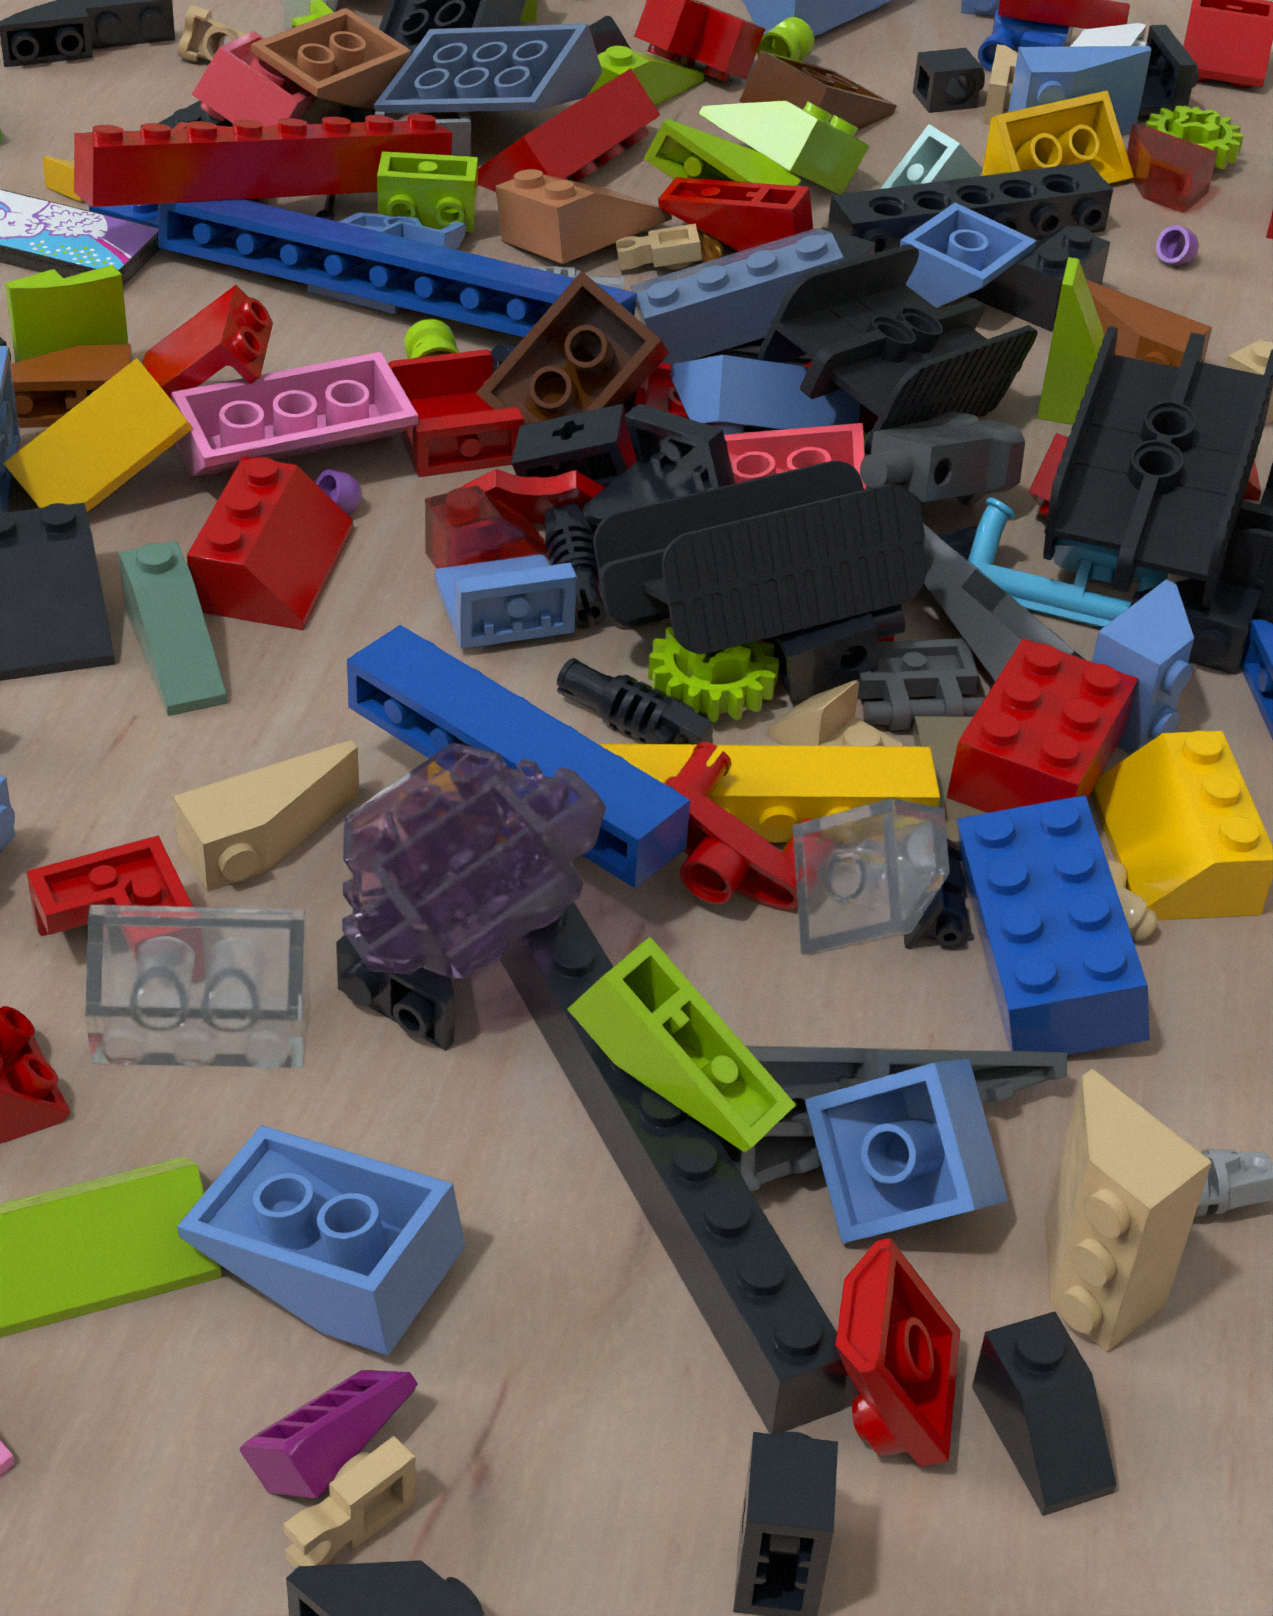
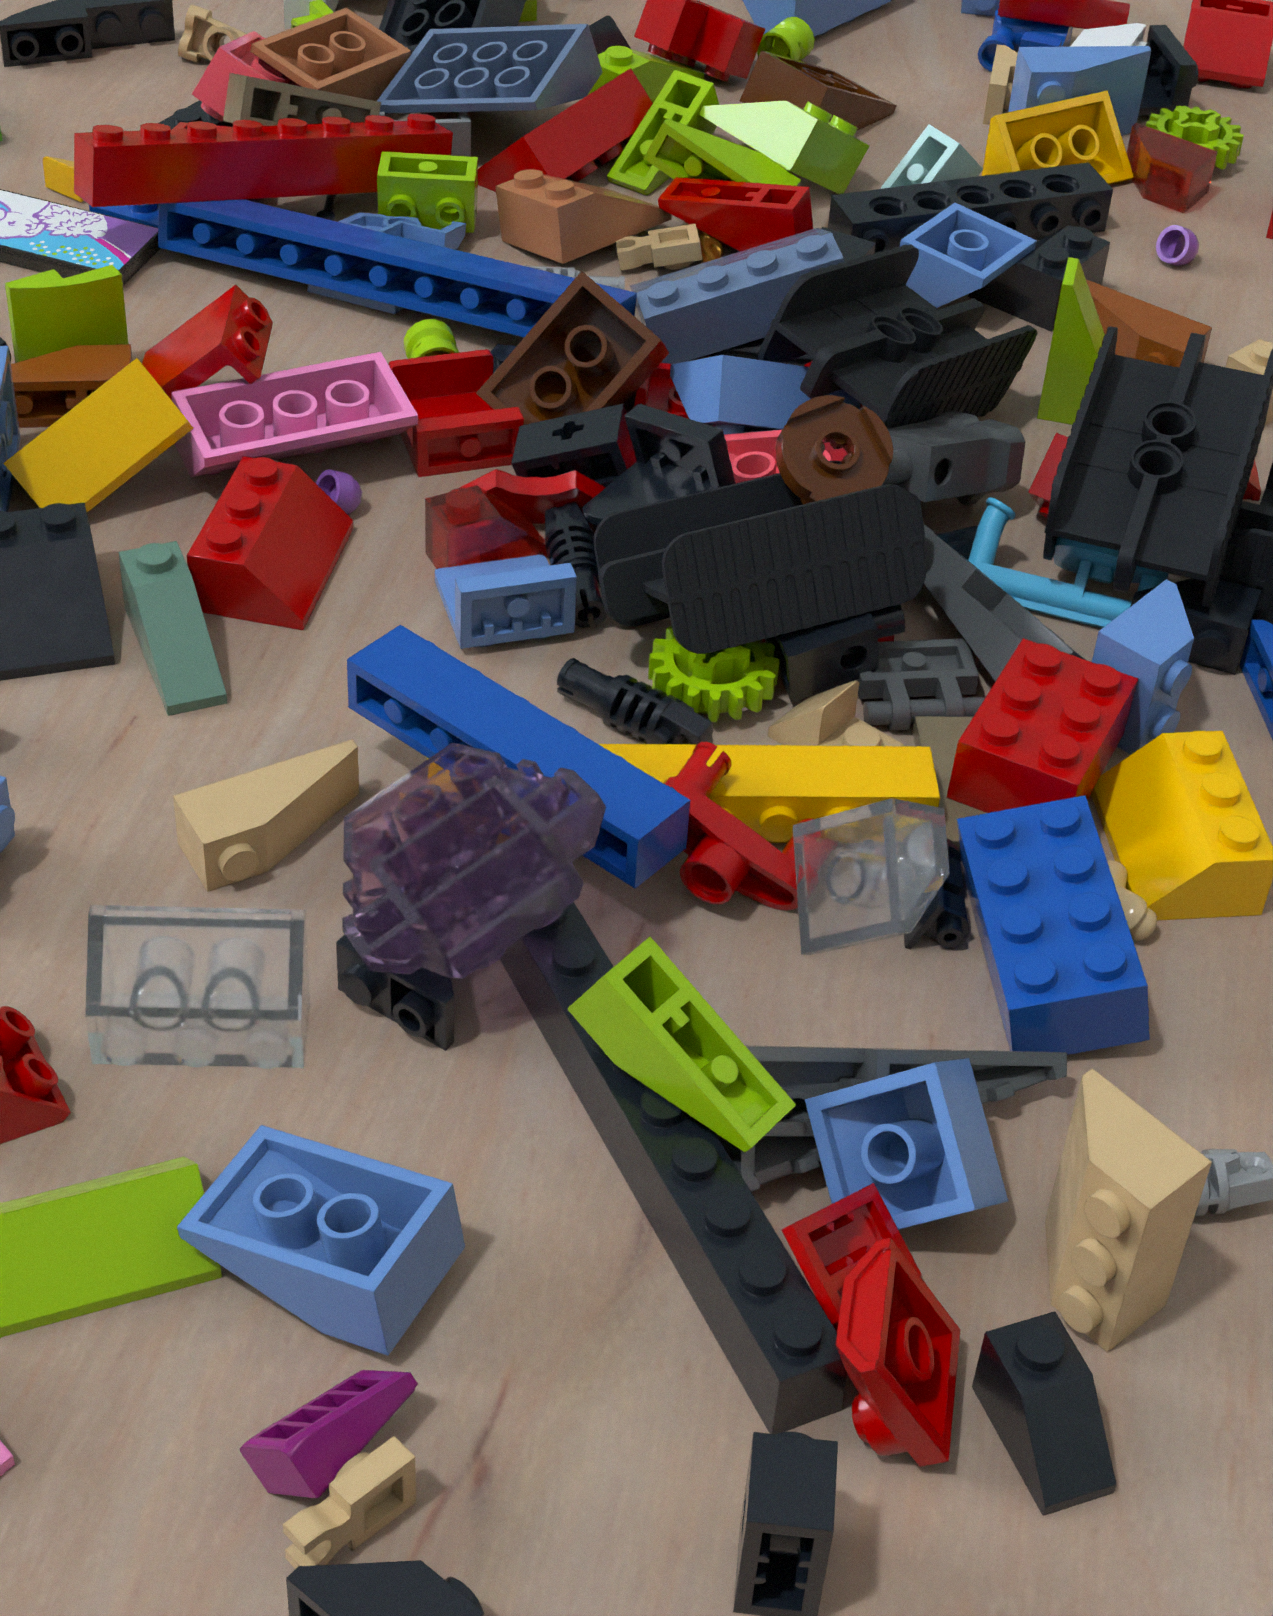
red panel [27,835,206,982] -> none
black brick [913,48,985,113] -> none
none -> dark tan slope [223,73,381,126]
none -> lime slope [607,70,720,196]
none -> reddish brown plate [775,395,894,504]
none -> red slope [781,1183,922,1331]

